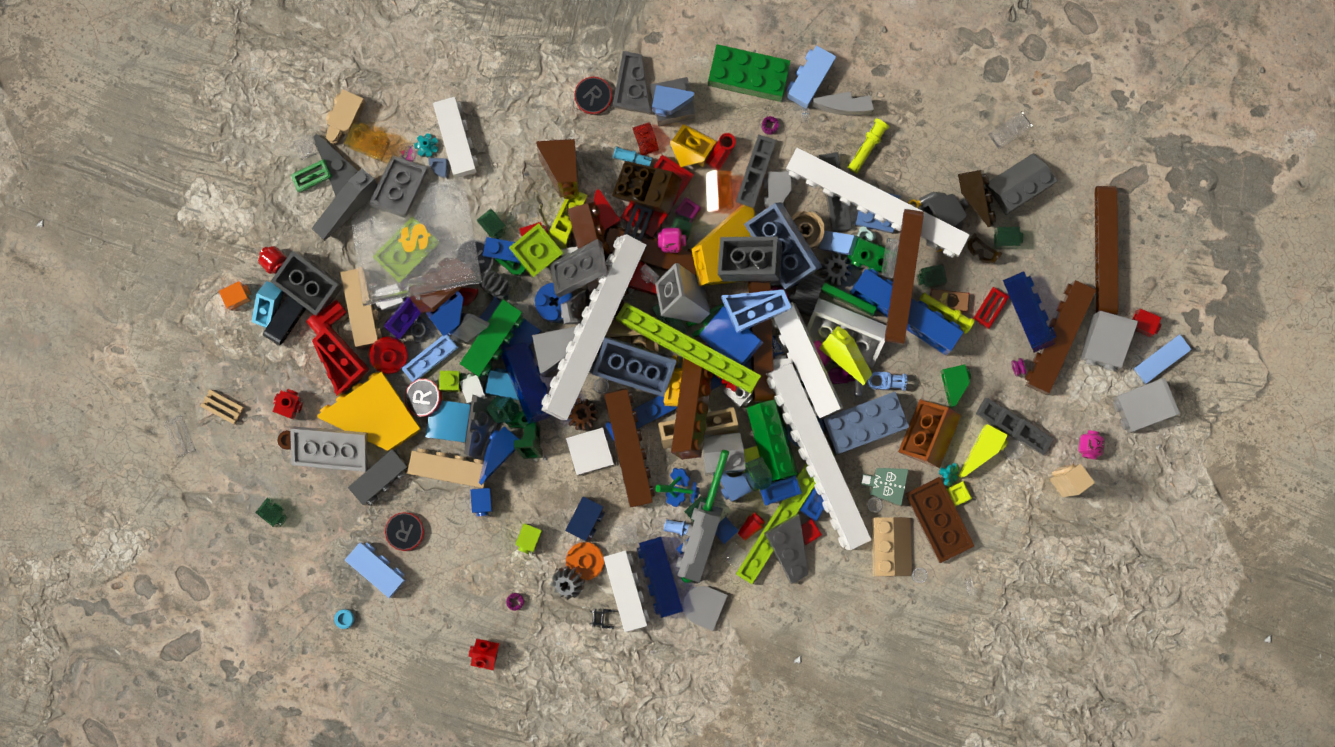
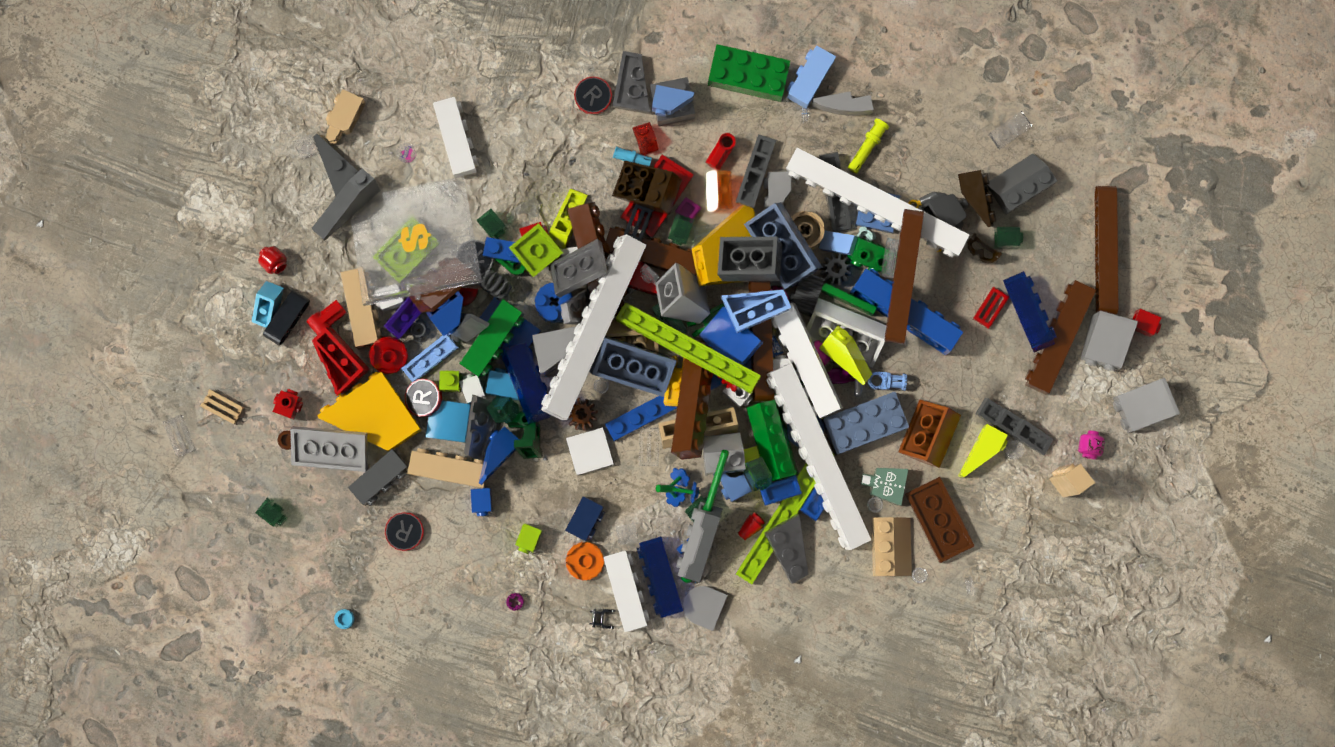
orange brick [219,281,251,310] -> none
dark grey slope [270,250,343,316] -> none
green tile [291,159,333,193] -> none
clear yellow brick [344,123,391,162] -> none
light blue brick [345,542,406,598] -> none
flat silver plate [370,155,428,218] -> none
teal plant [414,133,438,158] -> none
sand blue tile [429,158,448,178] -> none
red brick [468,638,499,670] -> none
reddish brown slope [536,139,579,199] -> none
dark grey gear [551,565,585,599] -> none
red slope [593,189,621,233] -> none
reddish brown brick [604,388,655,508] -> none
dark pink head [658,228,686,253] -> none
light blue axle [664,519,689,536] -> none
yellow slope [670,124,717,167] -> none
blue brick [715,517,738,544] -> none
clear tile [721,542,748,568] -> none
magenta bush [761,116,779,135] -> none
red tile [801,519,822,545] -> none
clear green brick [916,264,947,290] -> none
neon yellow pin [918,292,975,334] -> none
medium nougat tile [930,289,969,313] -> none
teal plant [939,463,959,487] -> none
green slope [940,364,971,408] -> none
neon yellow tile [946,481,972,506] -> none
magenta bush [1011,358,1026,377] -> none
light blue tile [1133,334,1192,384] -> none

